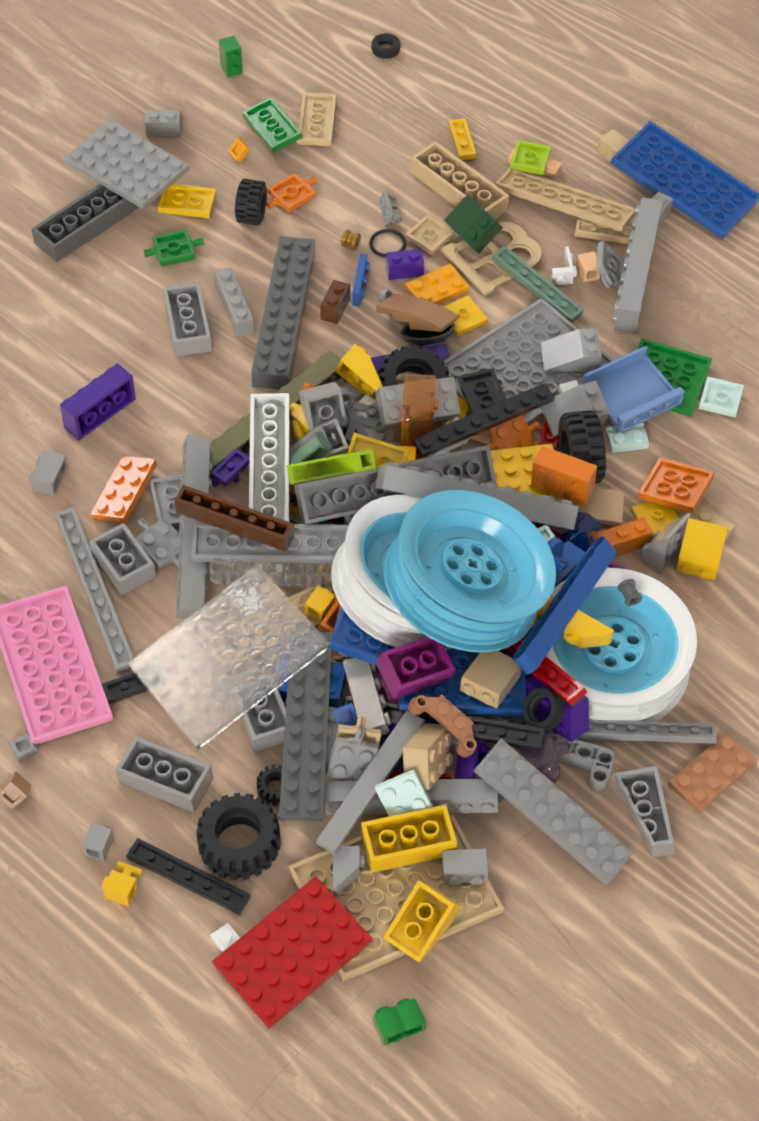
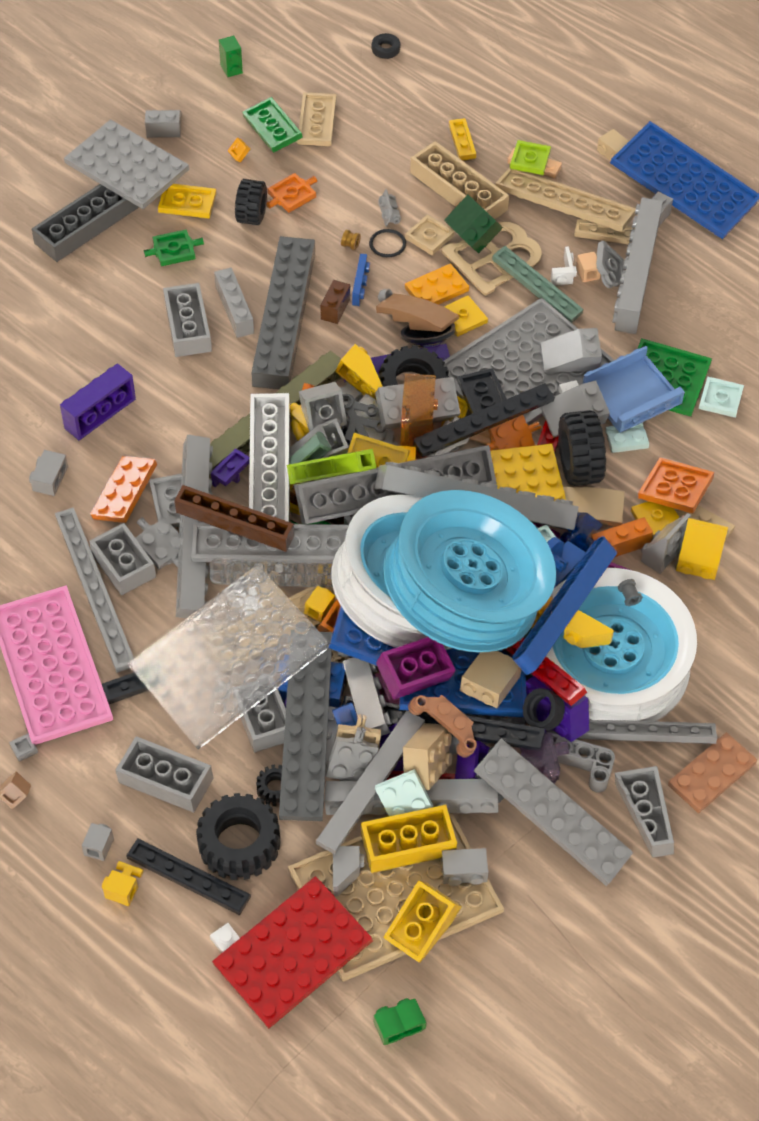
dark purple brick [386,249,424,280] -> none
orange brick [531,446,597,507] -> none

